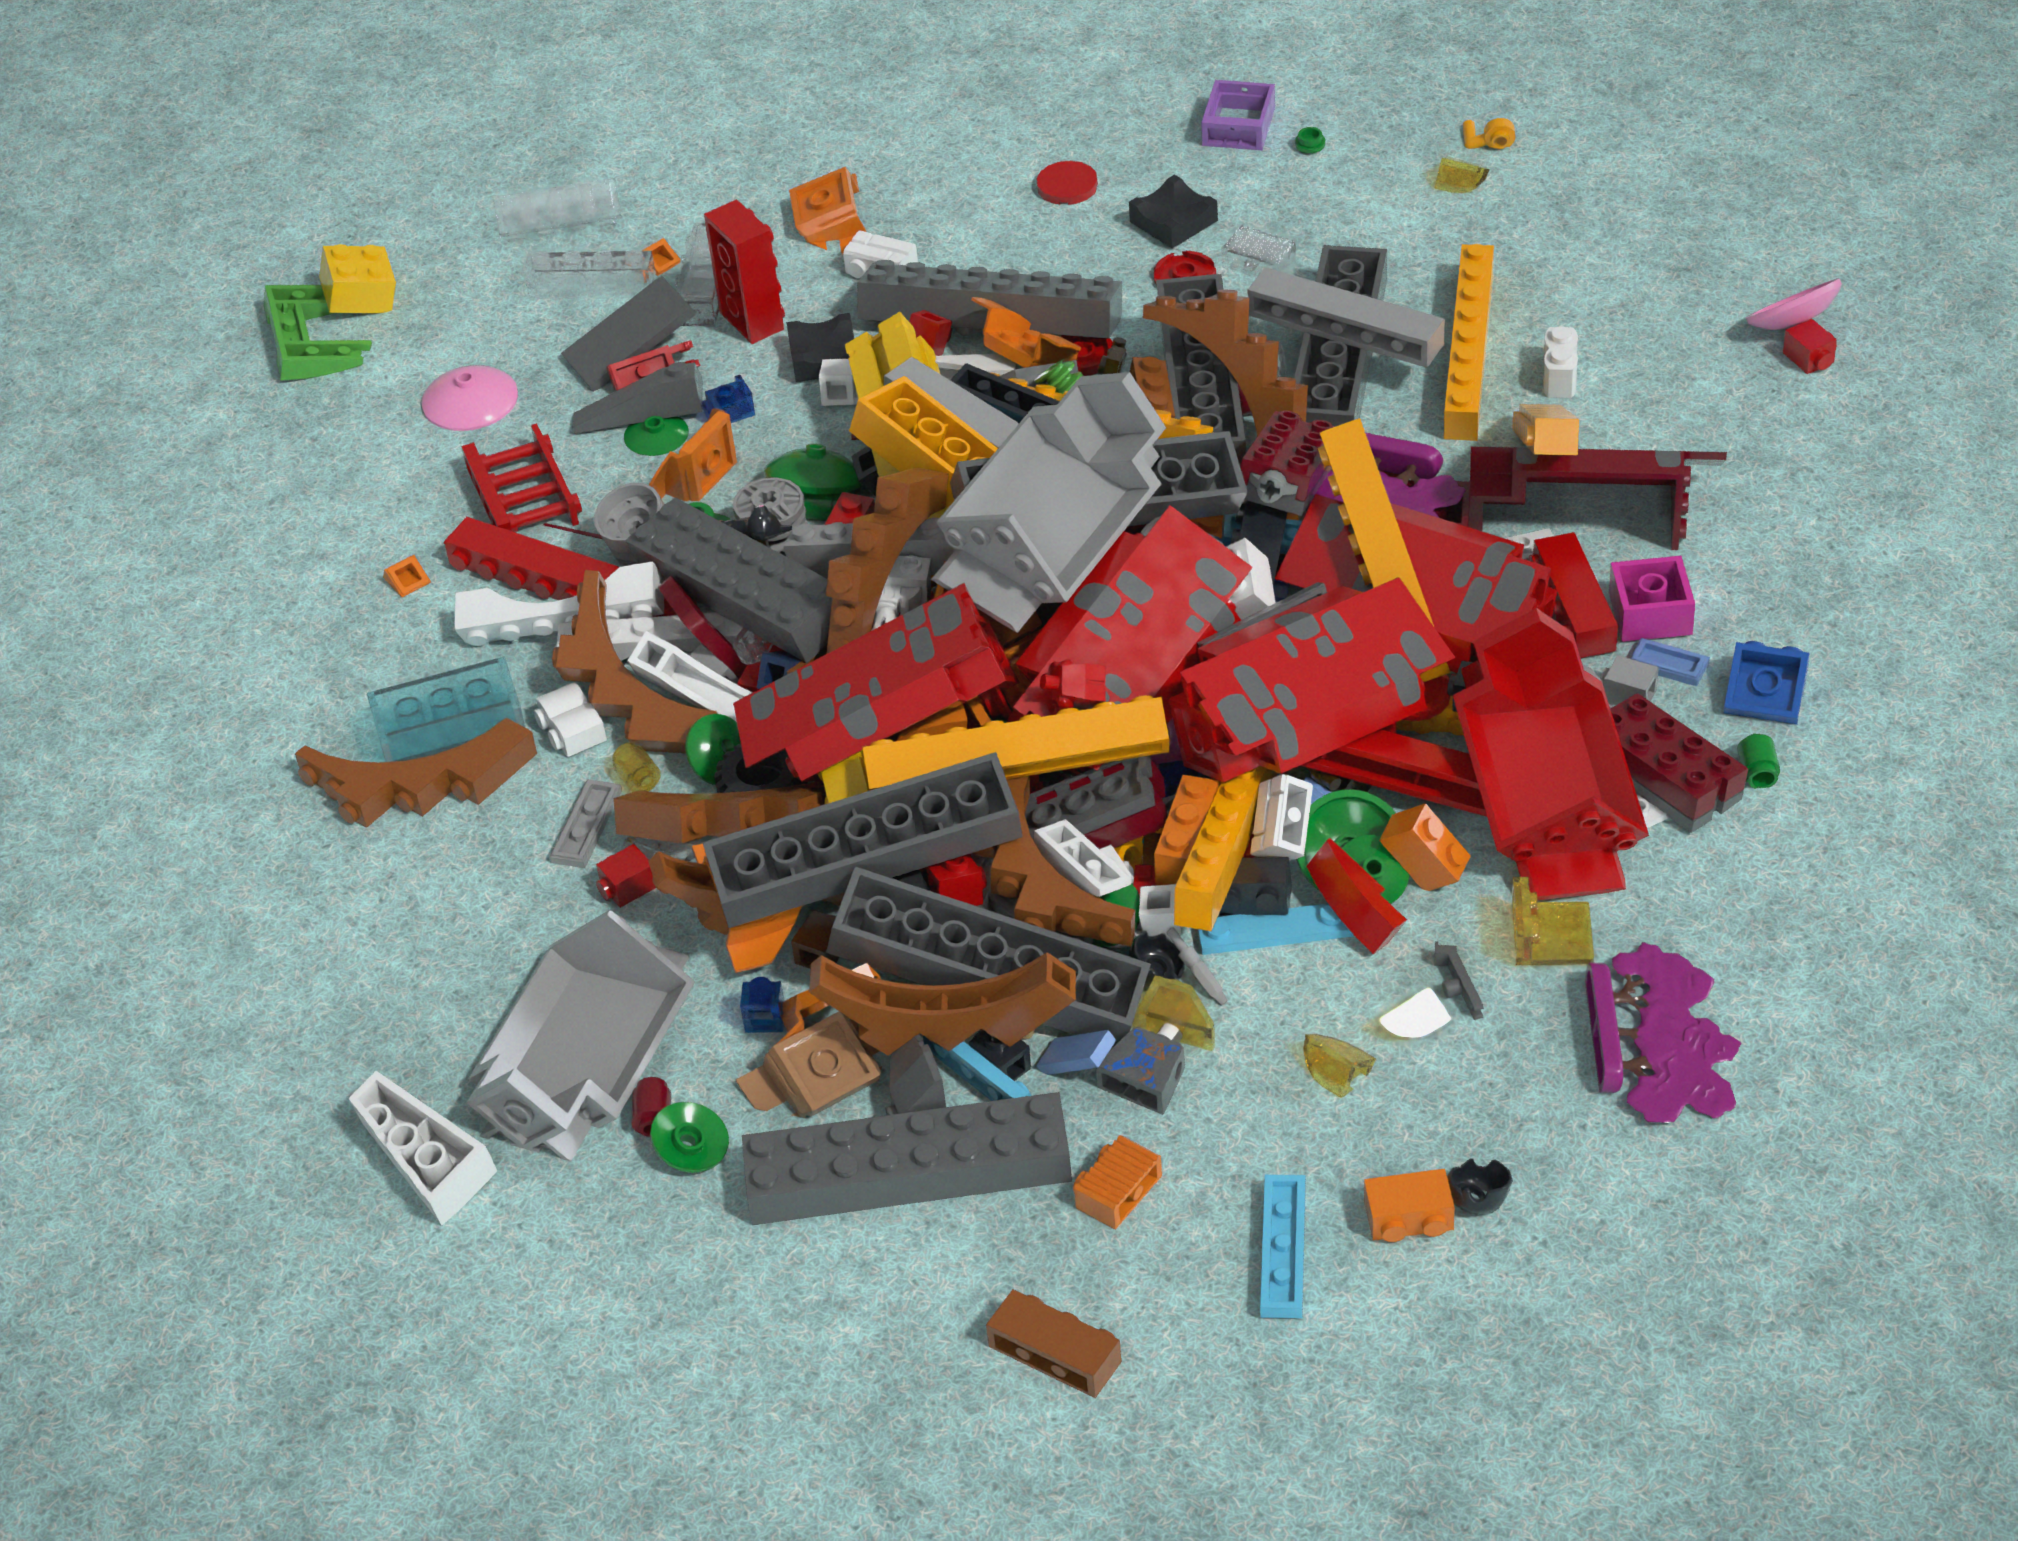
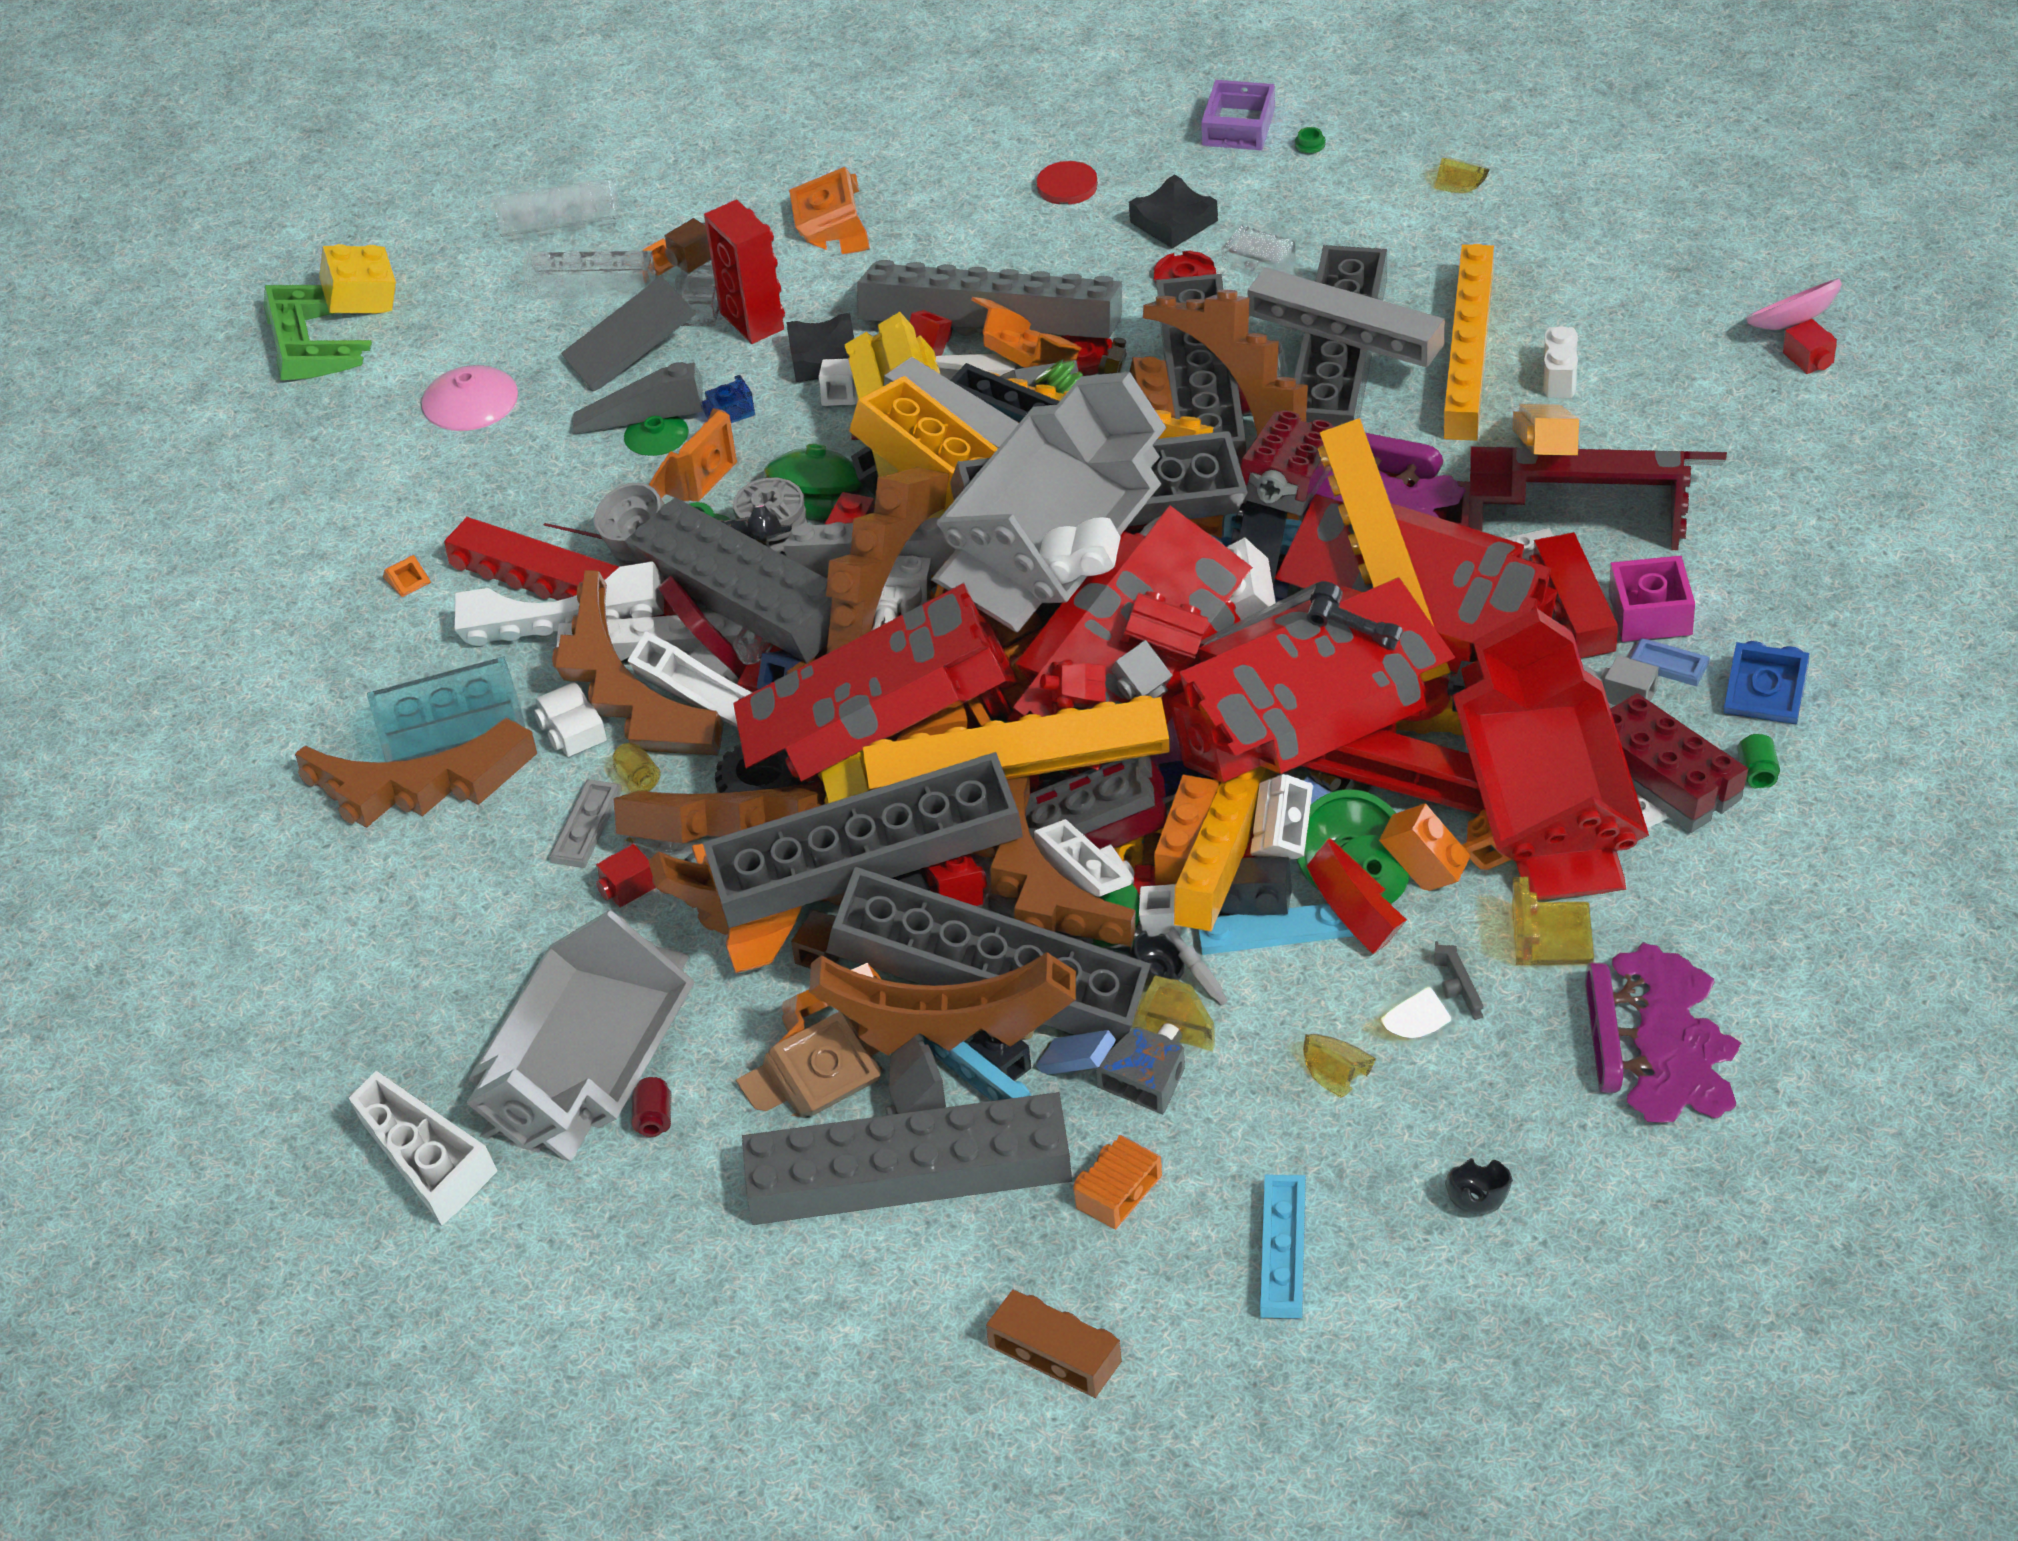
red fence [461,423,582,532] -> none
red hinge [606,340,701,392] -> none
green dish [650,1102,729,1173] -> none
green dish [685,714,741,785] -> none
clear blue brick [740,977,785,1033] -> none
white brick [843,230,918,278] -> none
orange brick [1364,1168,1455,1242] -> none
light orange plate [1462,118,1516,149] -> none
none -> reddish brown brick [664,218,711,273]
none -> white brick [1040,517,1121,584]
none -> light grey brick [1111,640,1173,700]
none -> red brick [1120,591,1208,666]
none -> black brick [1307,581,1403,650]
none -> orange brick [1462,809,1512,870]

